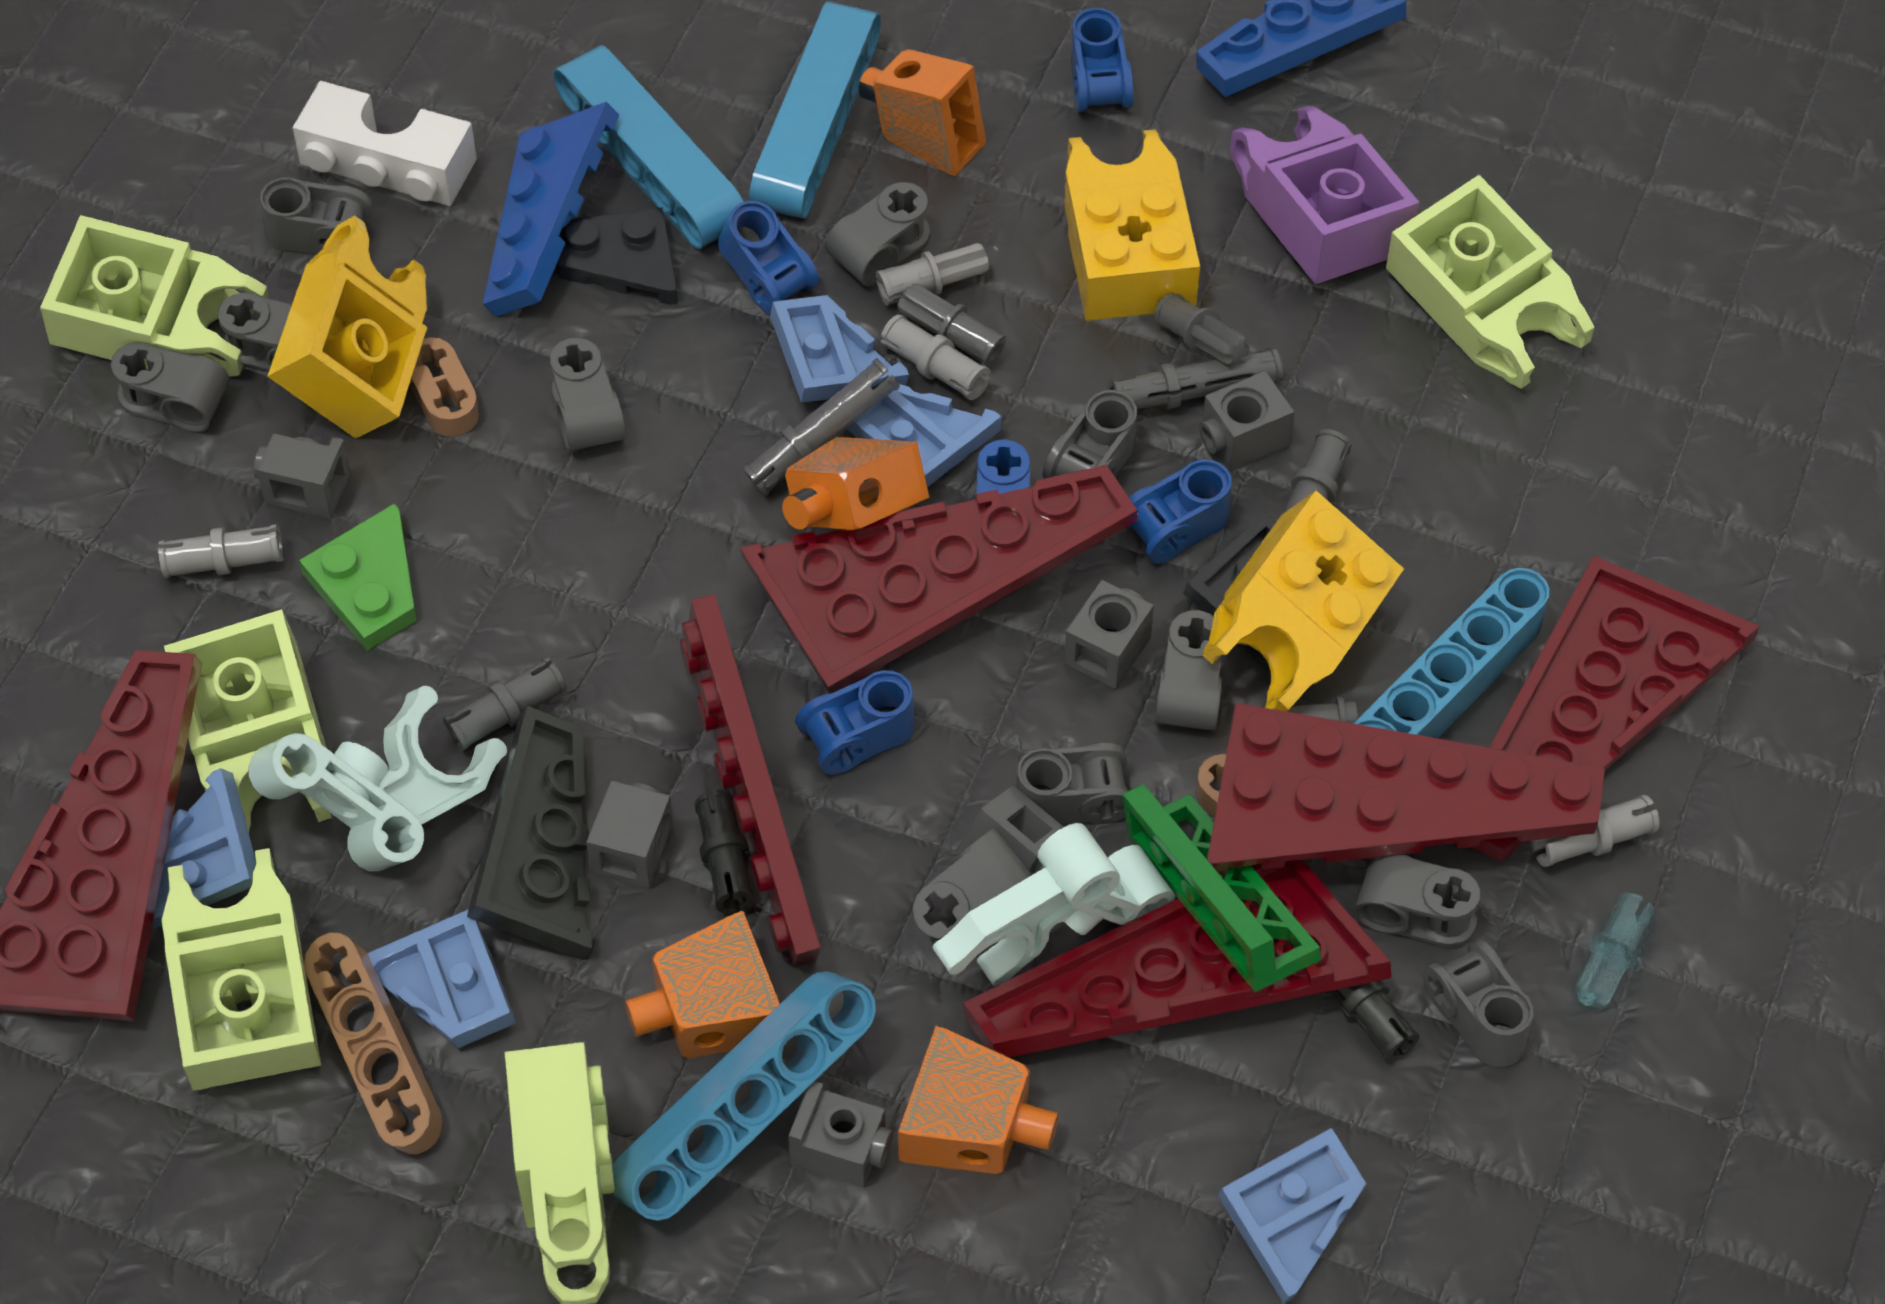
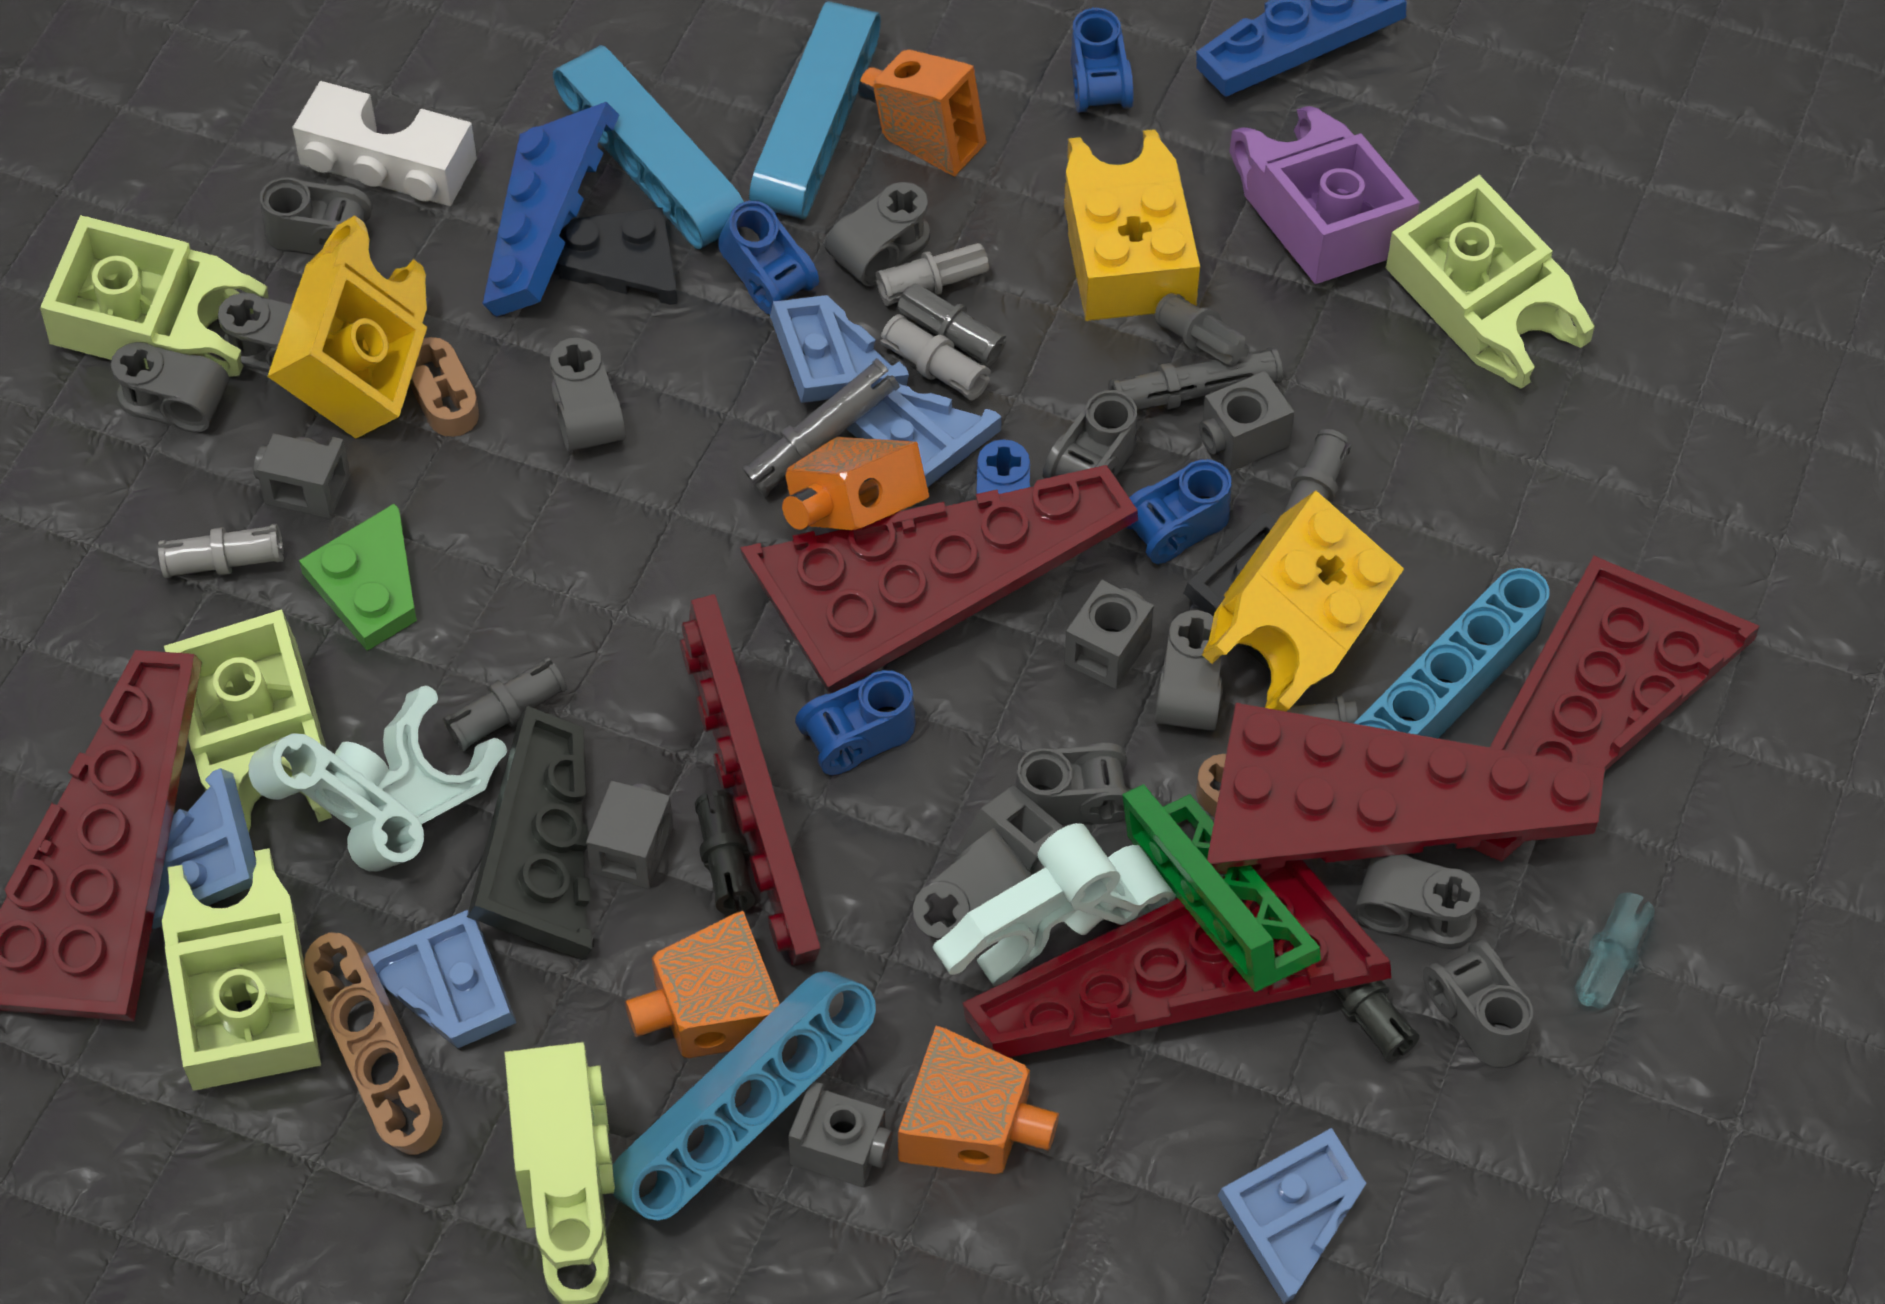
light grey pin [1531,794,1660,868] -> none

